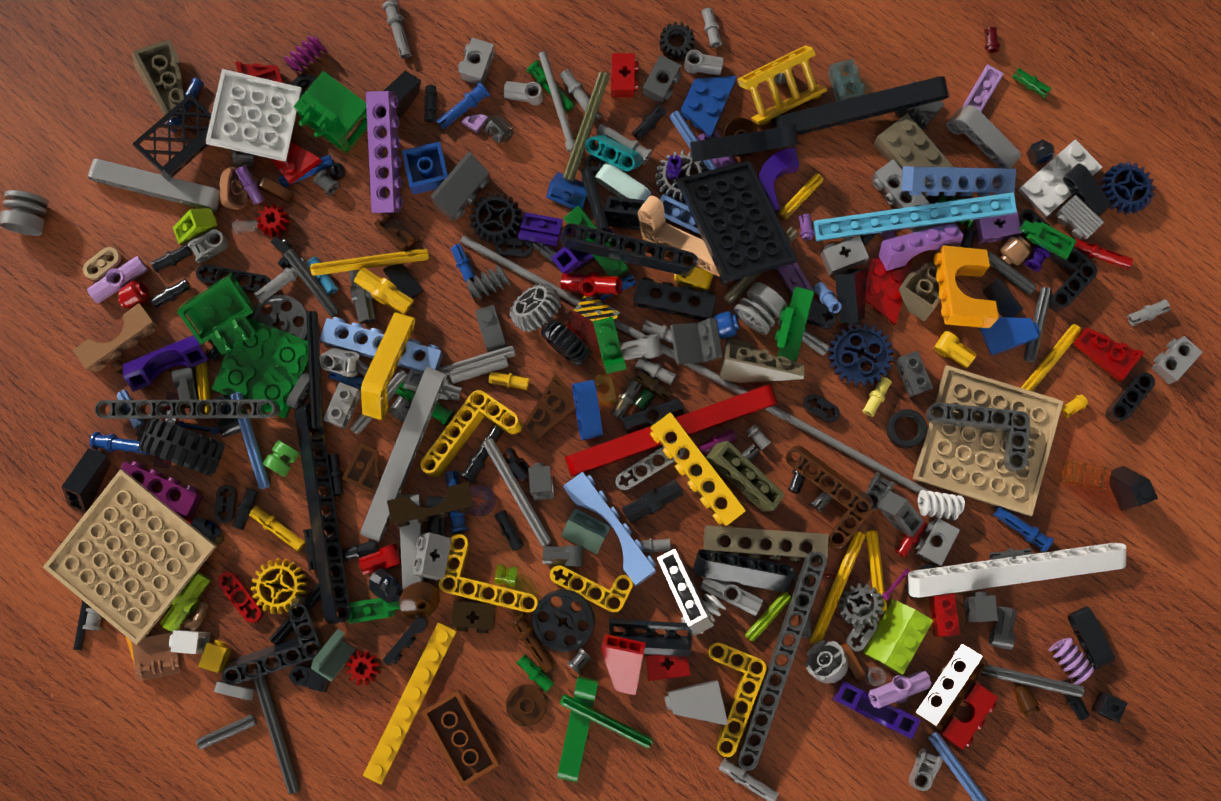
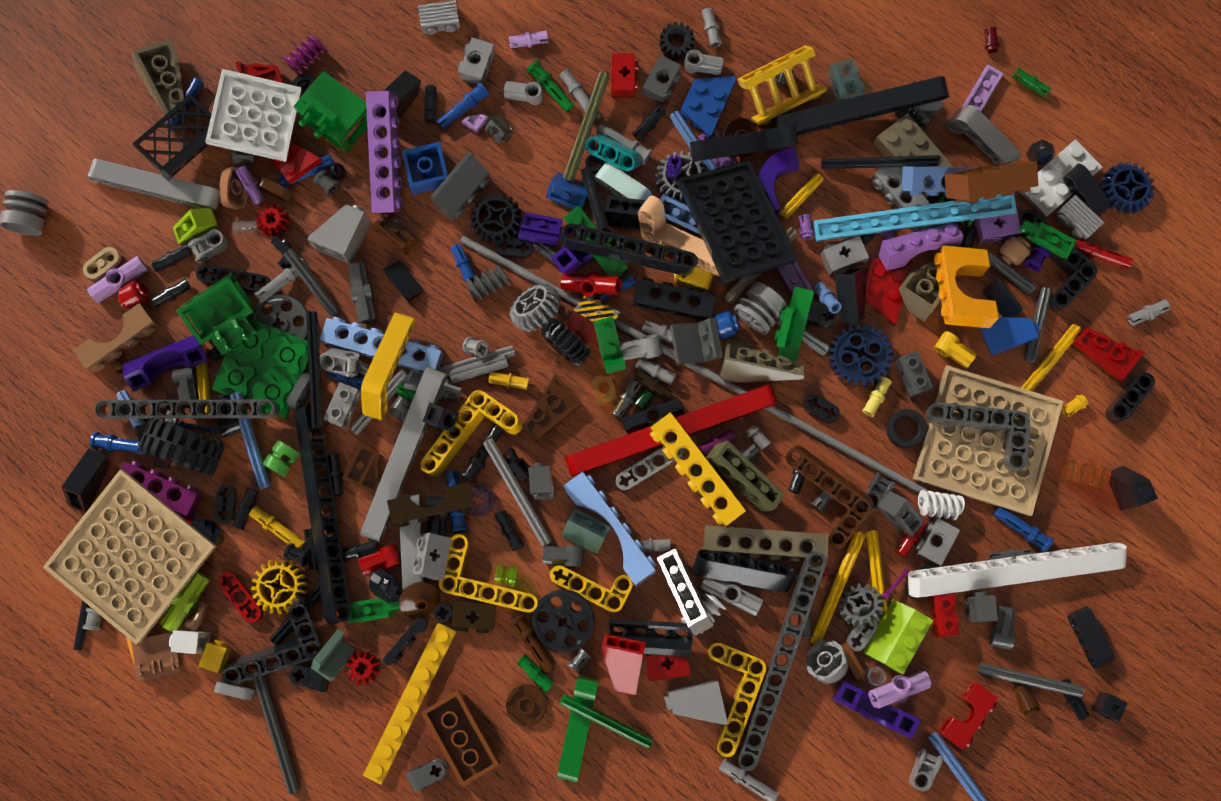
dark grey axle [196,715,257,750] -> none
dark azure pin [307,257,338,295] -> none
yellow axle [310,248,429,276] -> none
yellow piece [354,267,414,315] -> none
light grey pin [382,0,412,59] -> none
dark grey slope [475,305,507,352] -> none
light grey bar [539,51,581,163] -> none
blue beam [572,380,603,441] -> none
black piece [622,479,684,523] -> none
lime axle [745,592,792,642] -> none
brick [916,644,988,731] -> none
lavender piece [1048,638,1094,685] -> none
light grey brick [1151,336,1203,384] -> none
none -> black bush [283,543,311,567]
none -> light grey slope [308,205,371,265]
none -> dark grey piece [406,759,448,793]
none -> light grey brick [418,0,460,35]
none -> black brick [423,402,459,432]
none -> black bush [434,604,453,622]
none -> light grey bush [462,337,489,358]
none -> lavender pin [509,31,548,49]
none -> black axle [821,155,940,169]
none -> dark orange brick [944,161,1039,203]

